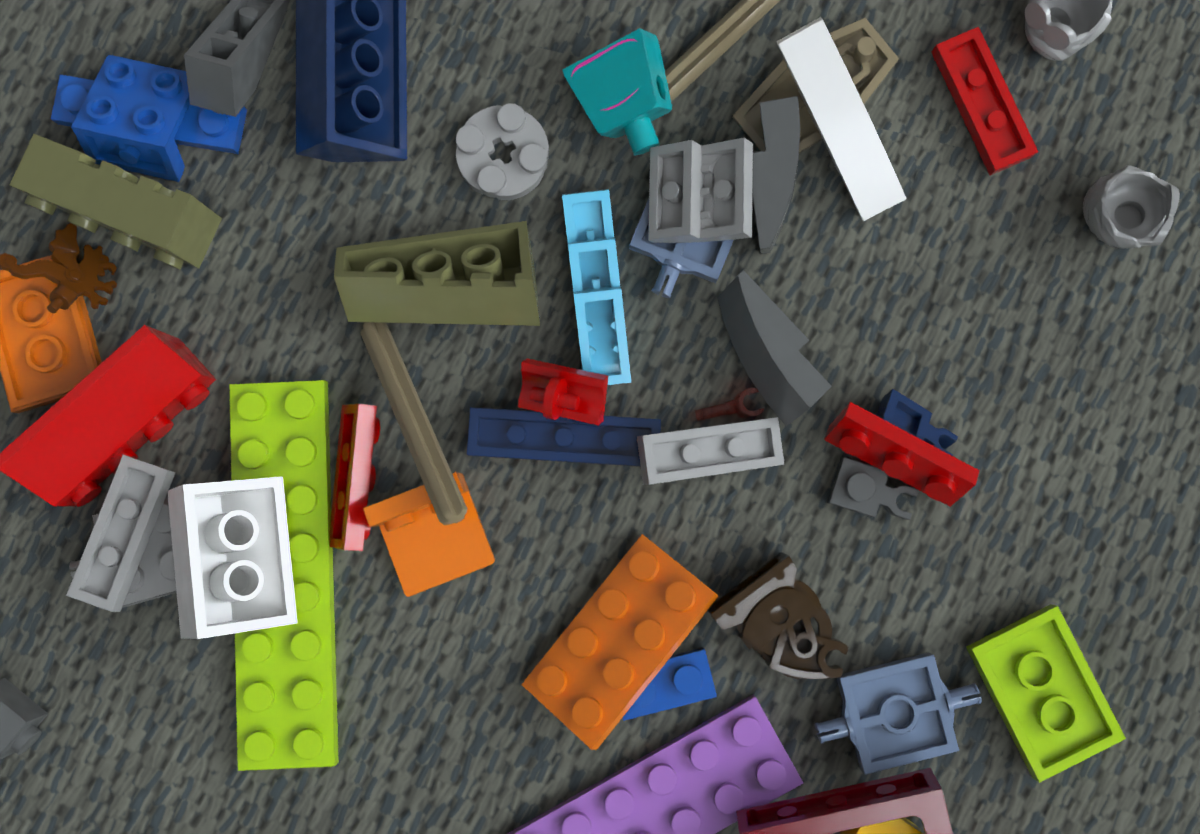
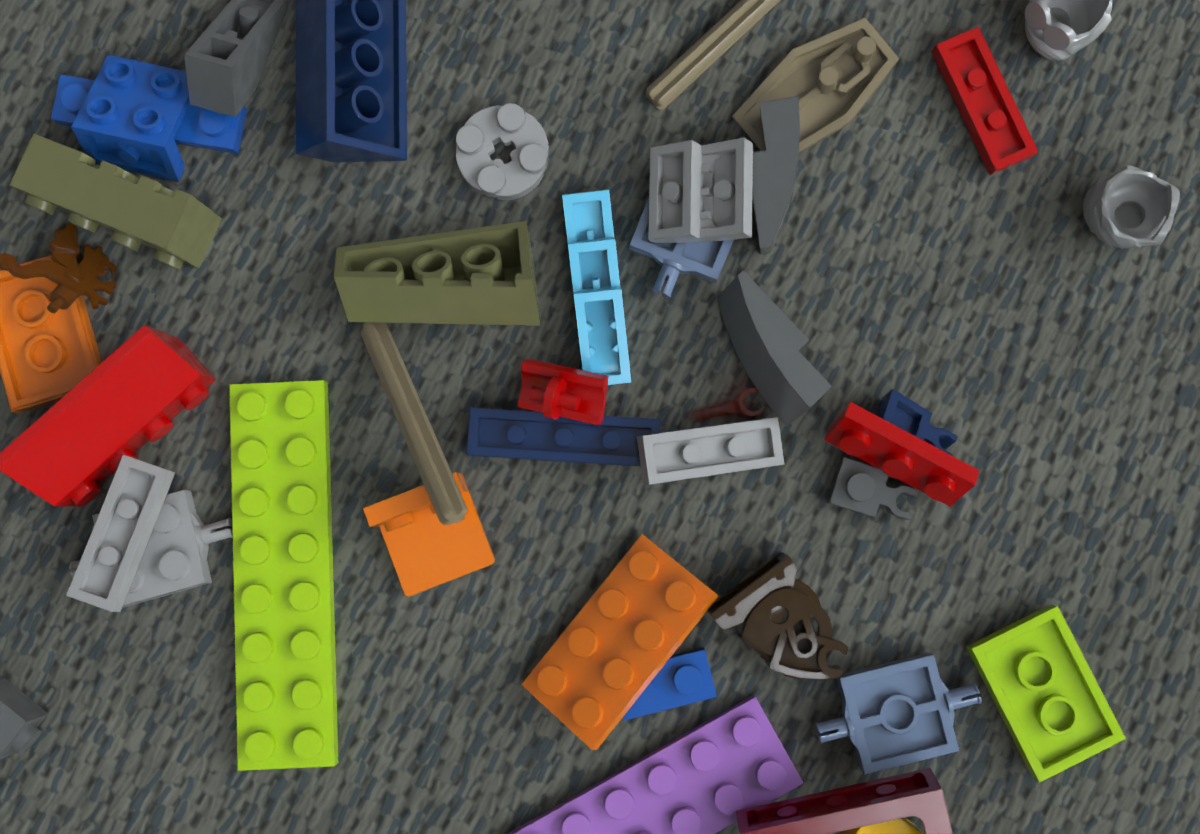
white slope [167,477,298,639] -> none
red plate [330,404,381,551] -> none
teal torso [562,28,672,156] -> none
white slope [776,17,906,221] -> none

